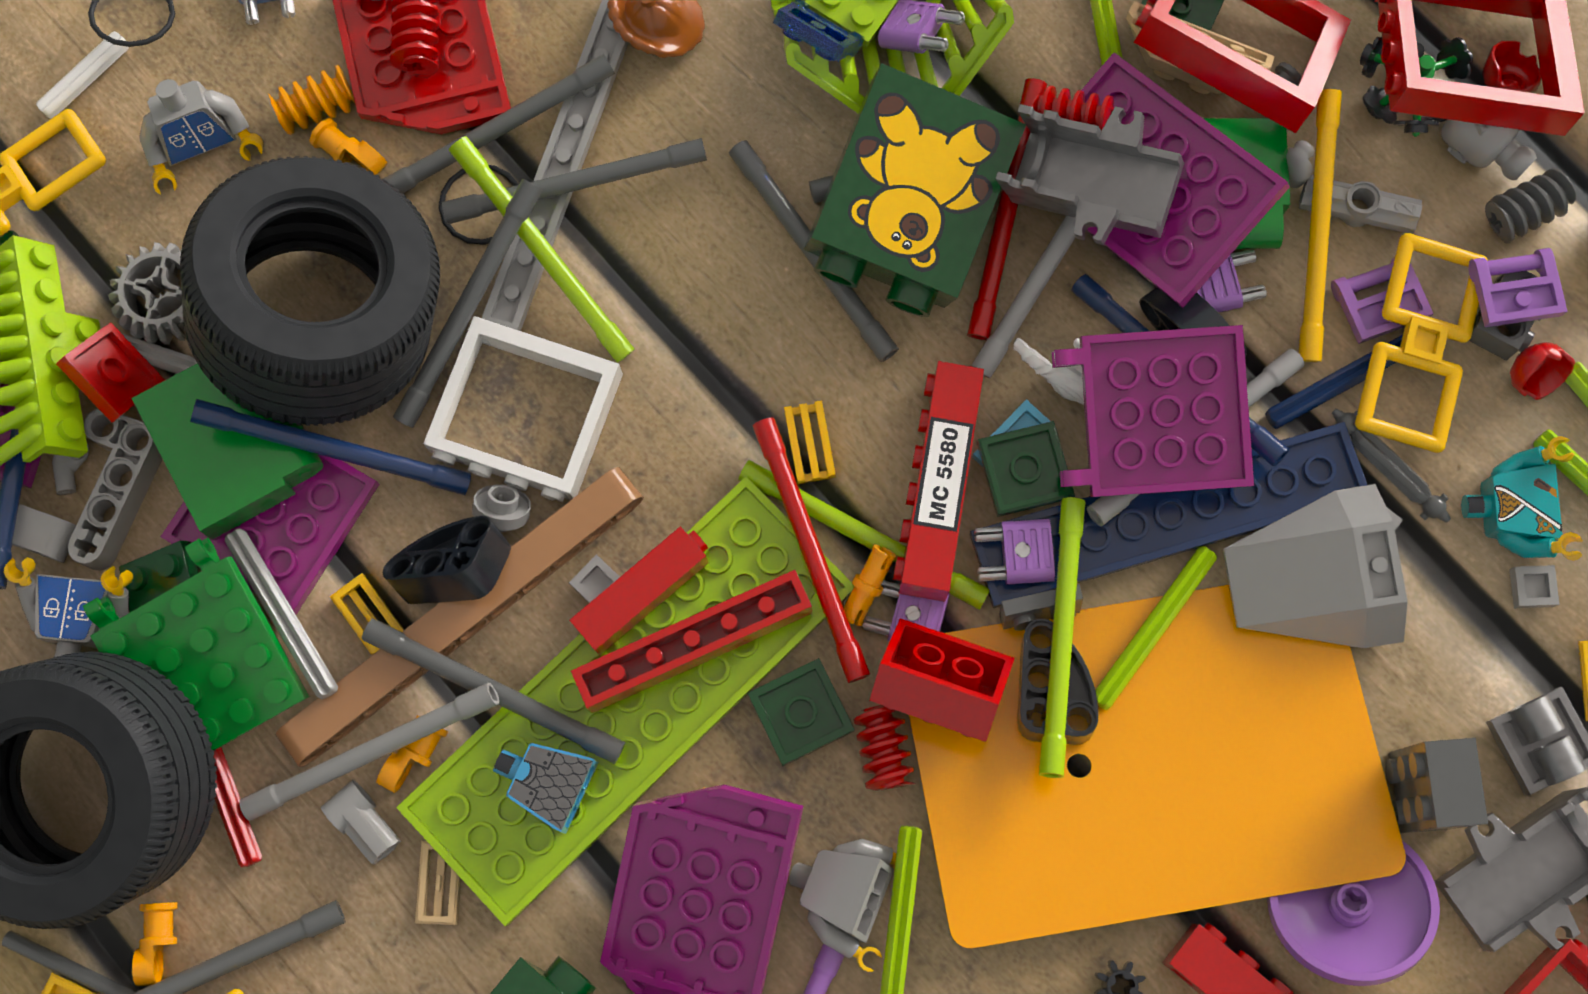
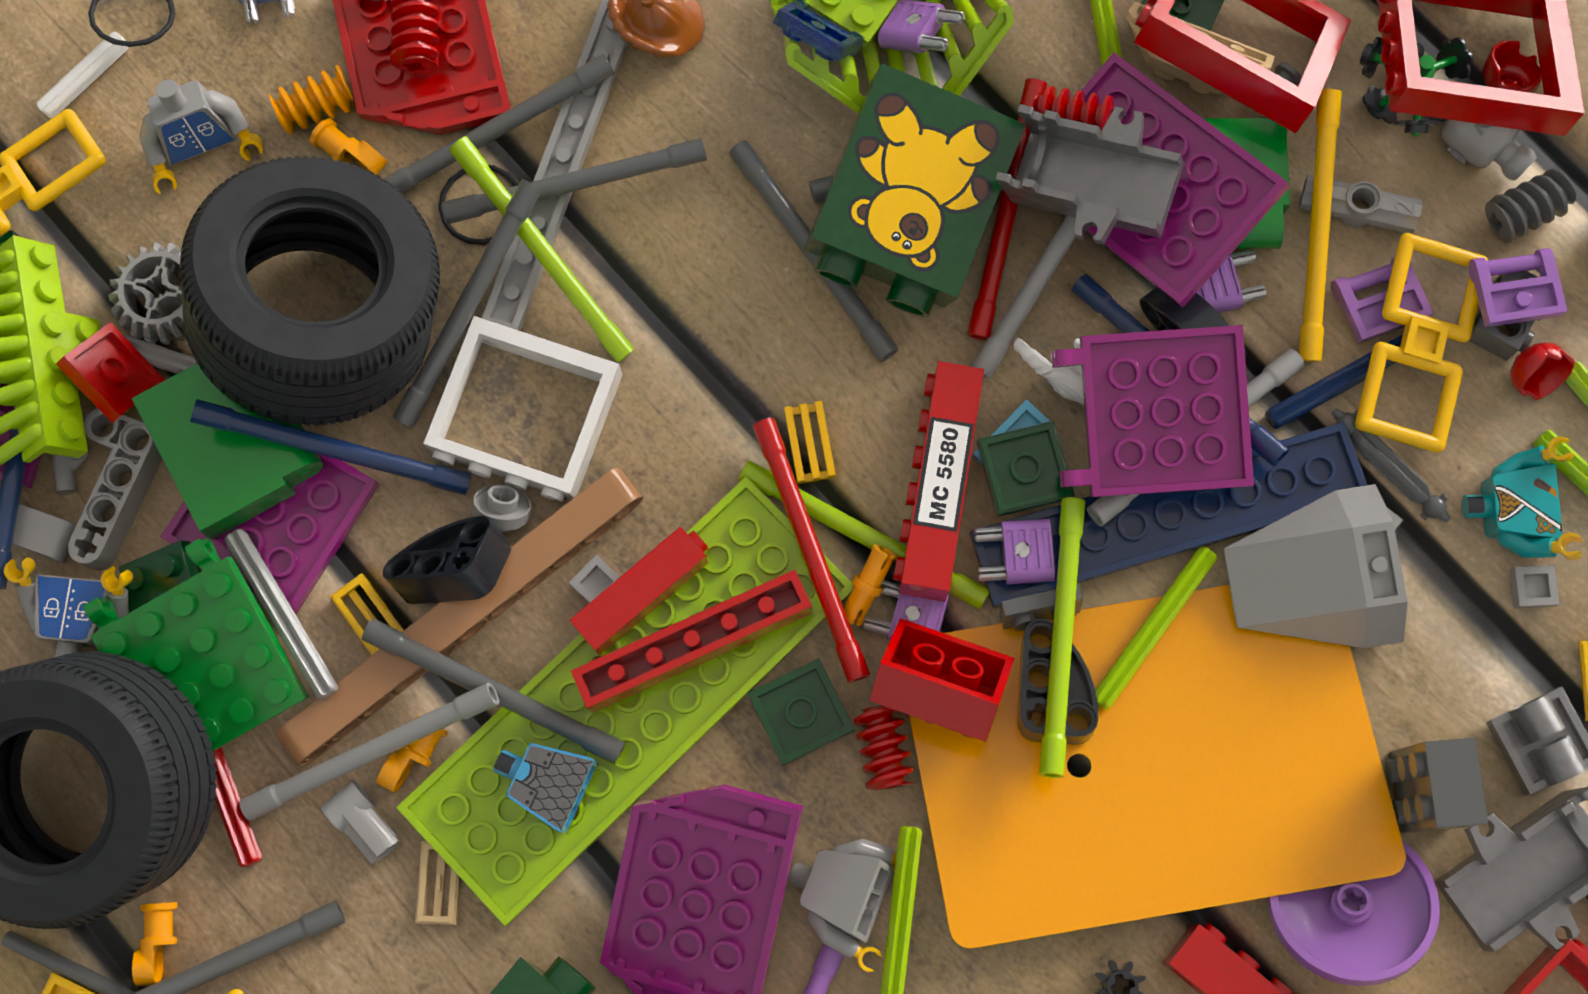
light grey arm [1286,140,1314,188] -> none

